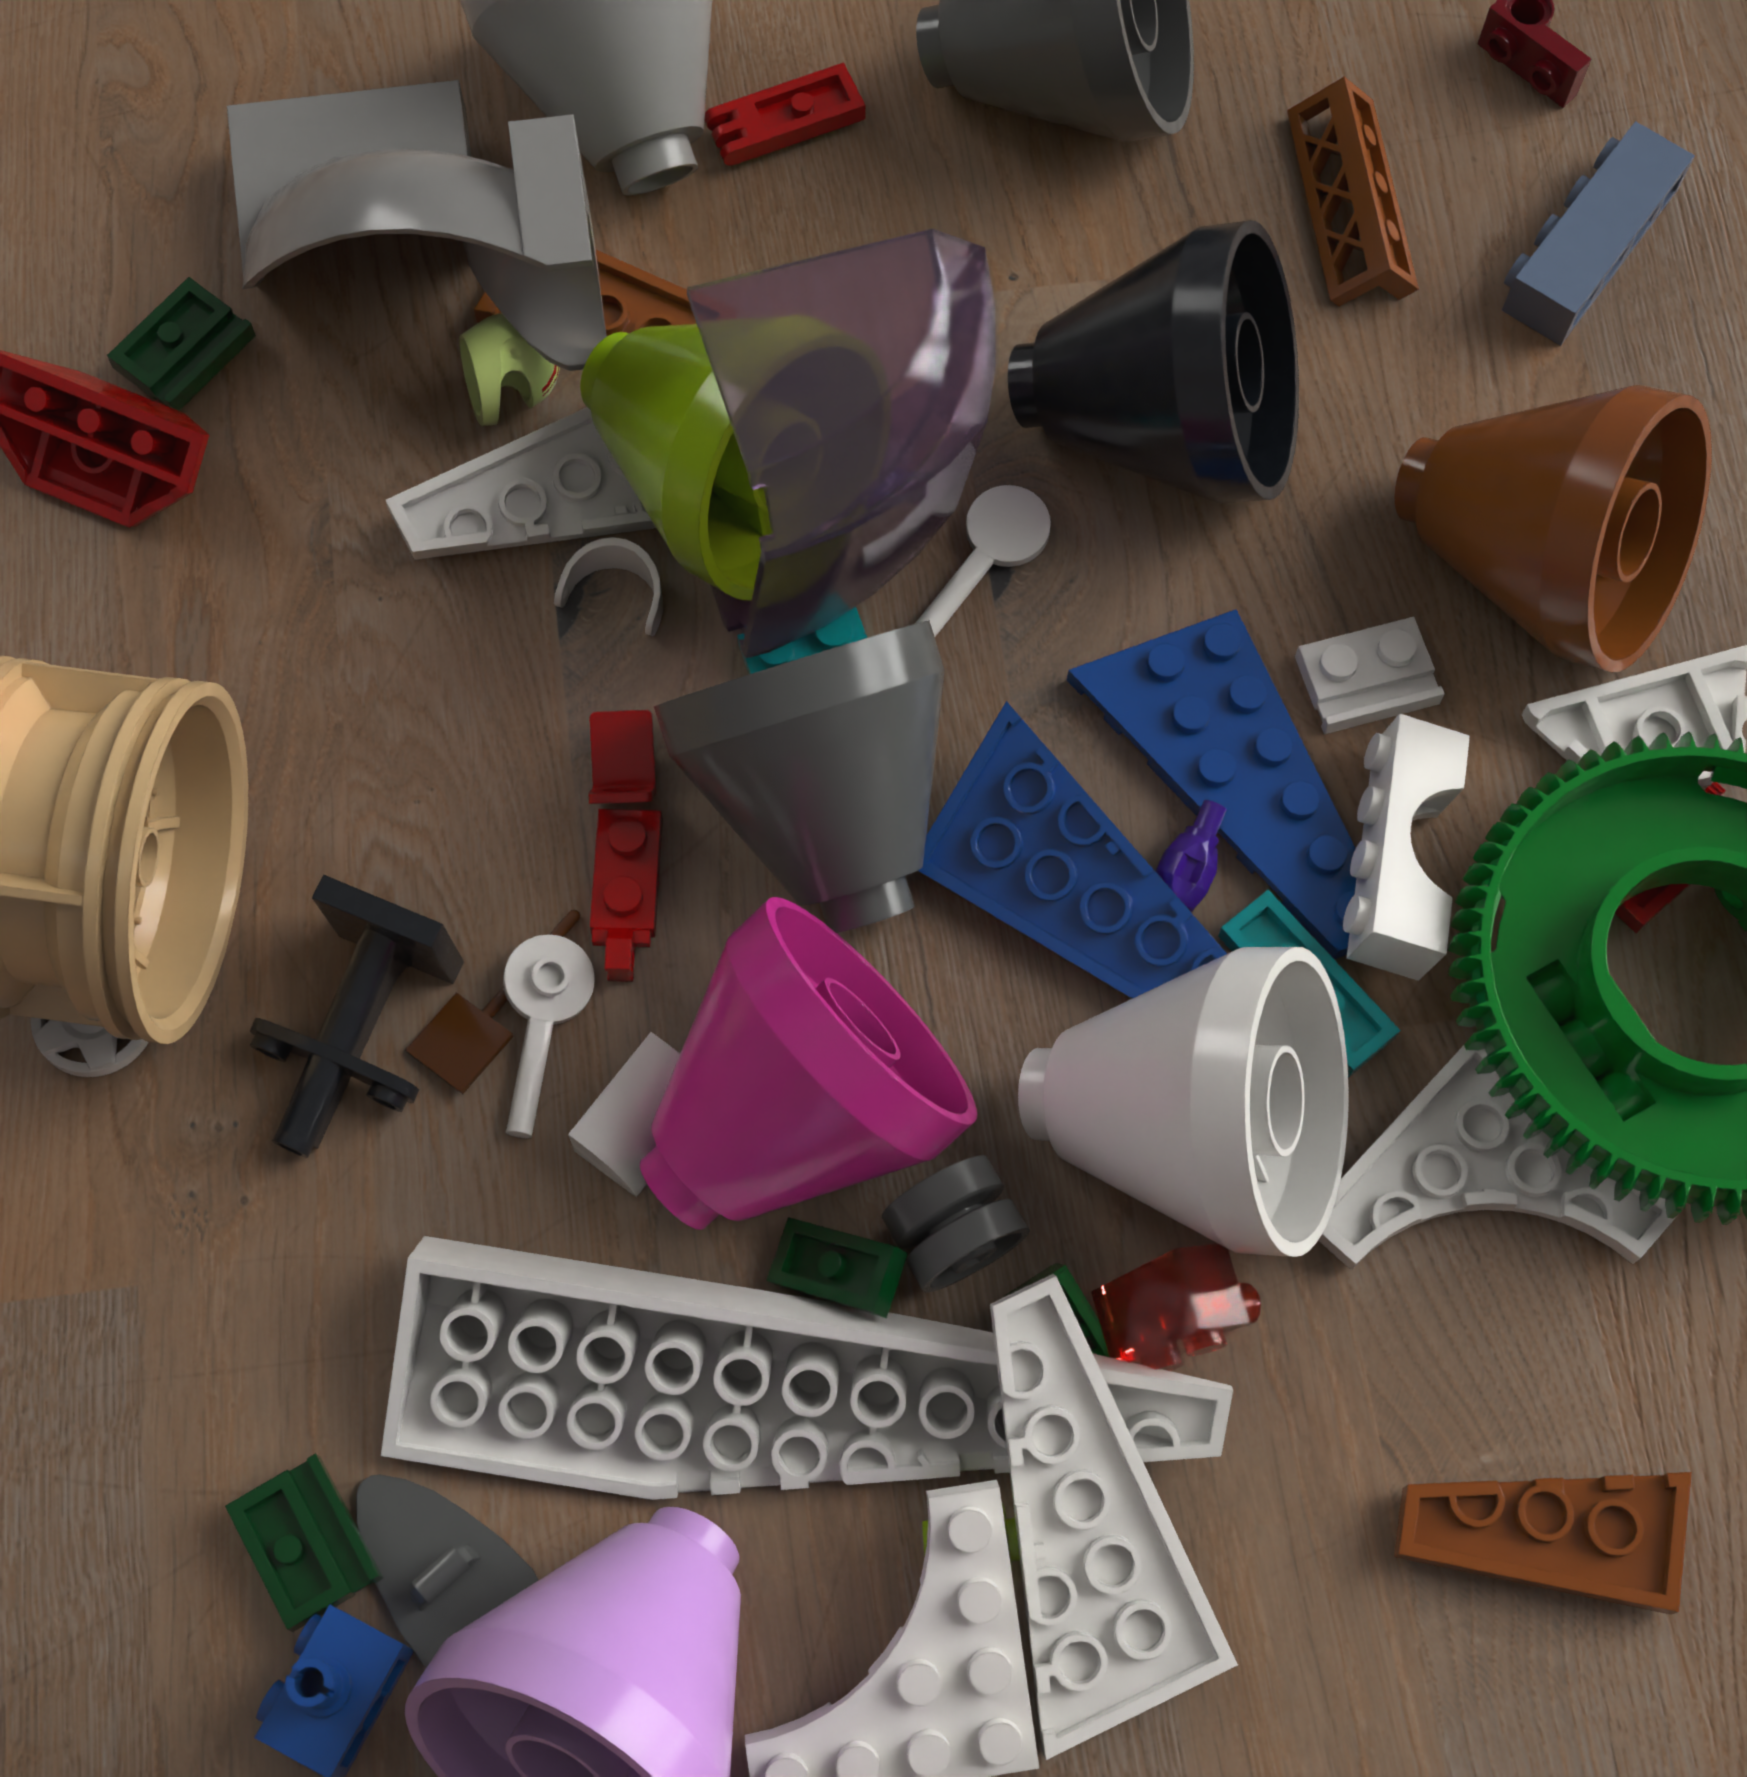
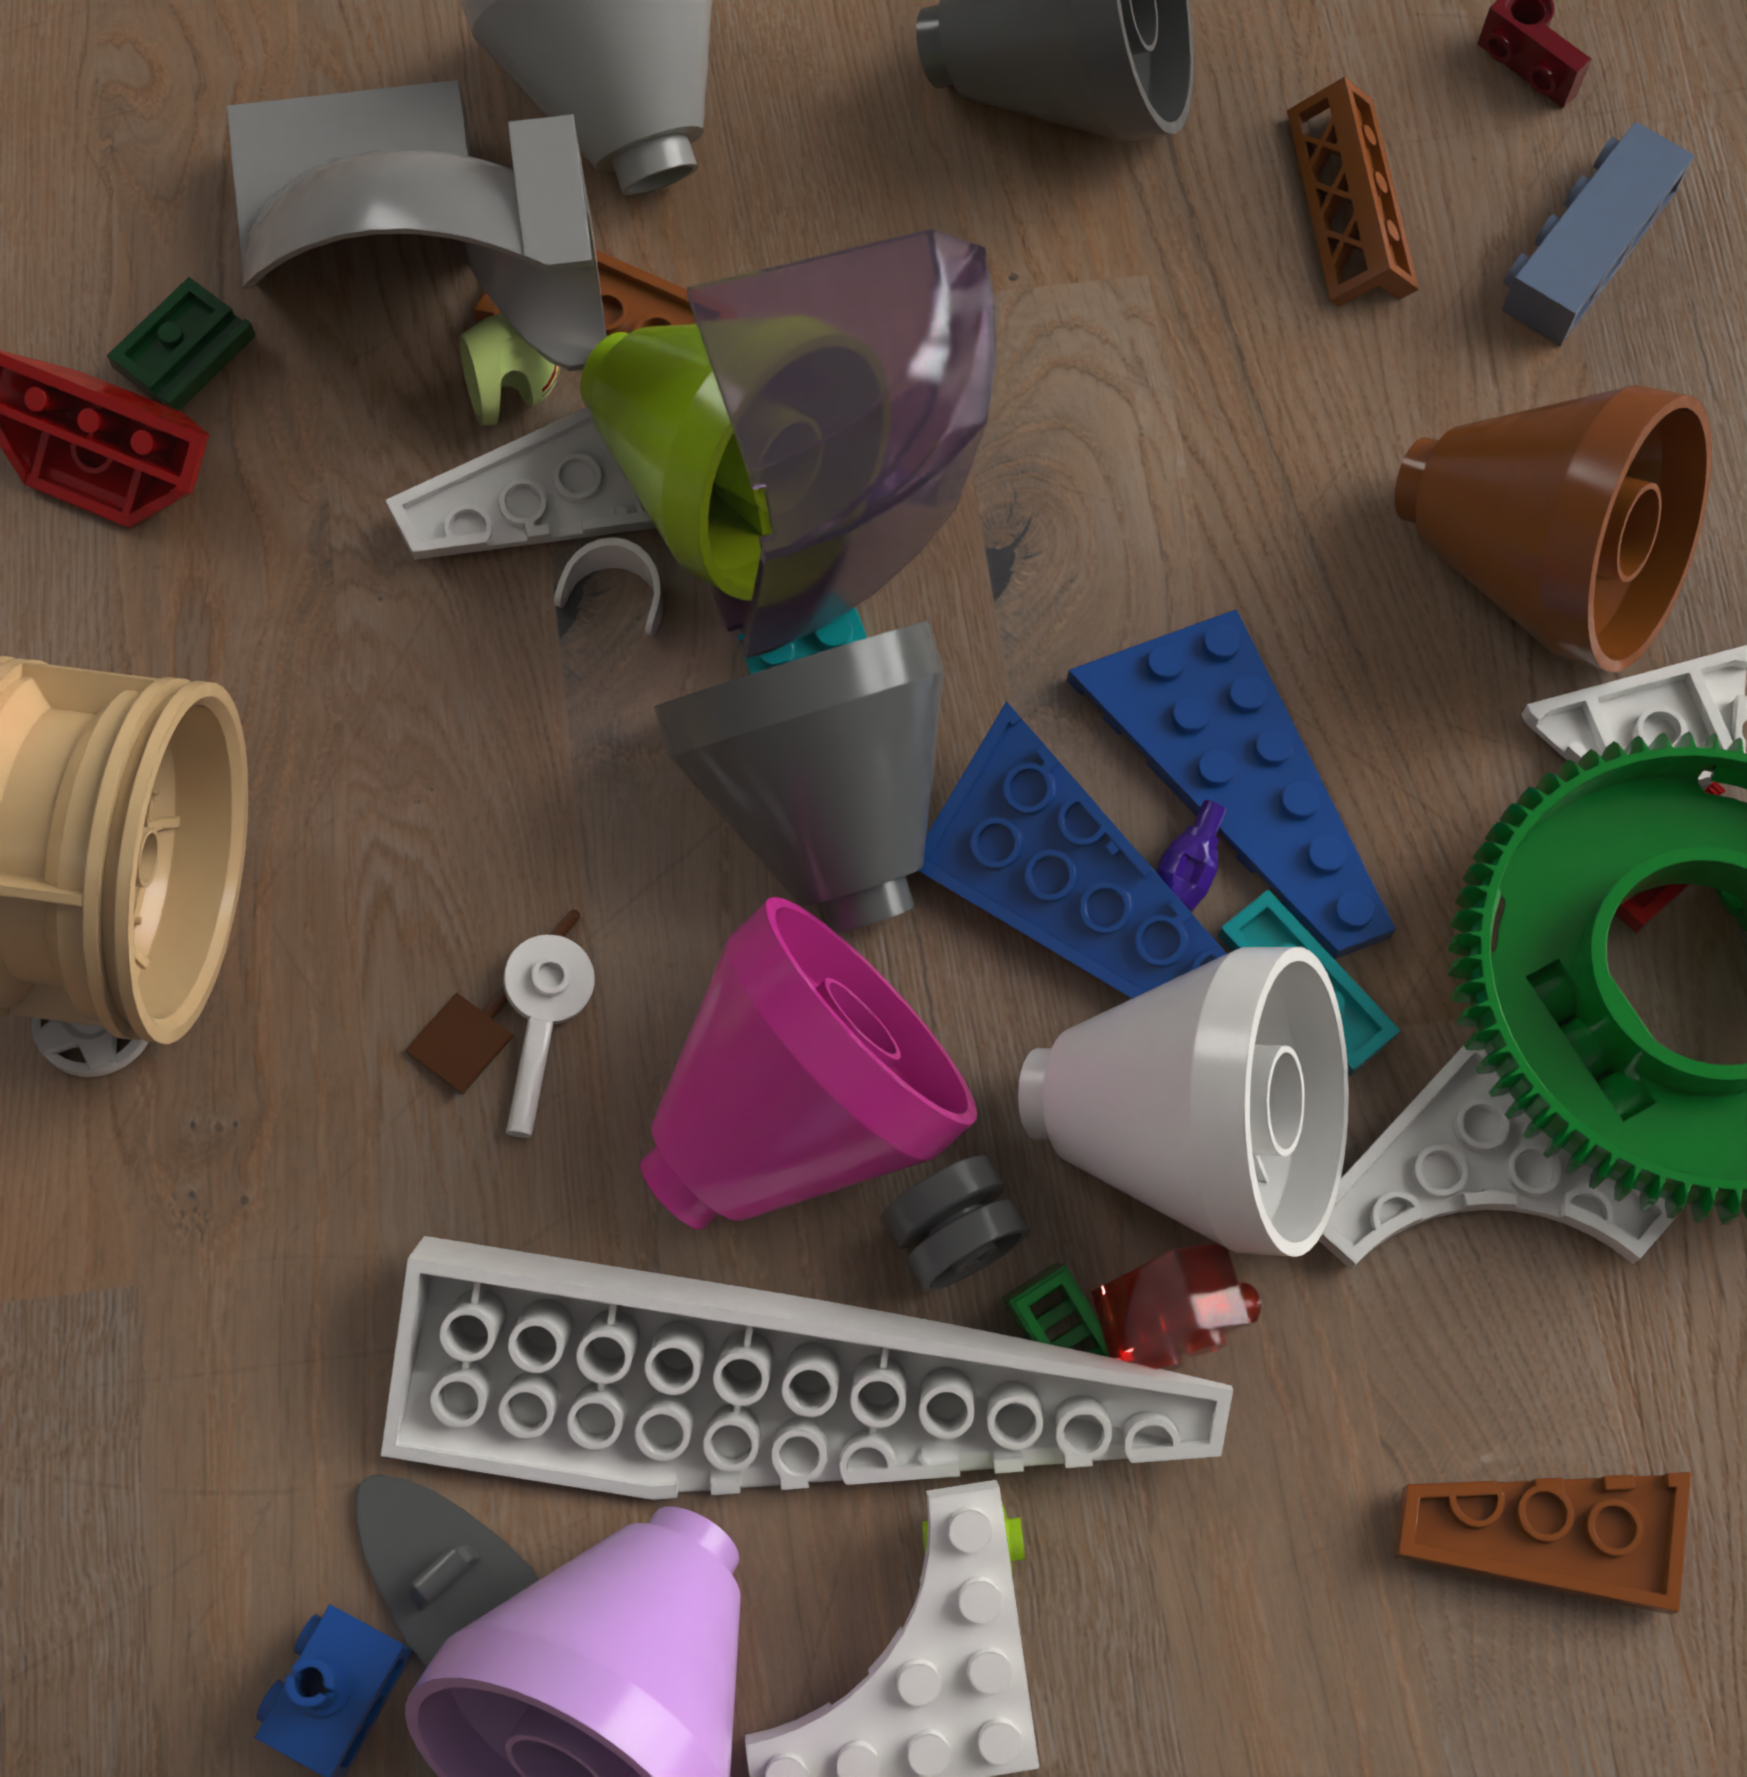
dark green plate [225,1453,384,1632] -> none
black piece [250,874,464,1158] -> none
white brick [568,1032,680,1197] -> none
red bracket [588,709,656,804] -> none
red hinge [590,809,663,982] -> none
red hinge [704,62,866,166] -> none
dark green plate [766,1217,908,1318] -> none
white piece [915,485,1051,637] -> none
white wing [990,1274,1238,1760] -> none
black cone [1008,220,1299,504] -> none
white plate [1295,617,1445,734] -> none
white arch [1343,713,1470,981] -> none

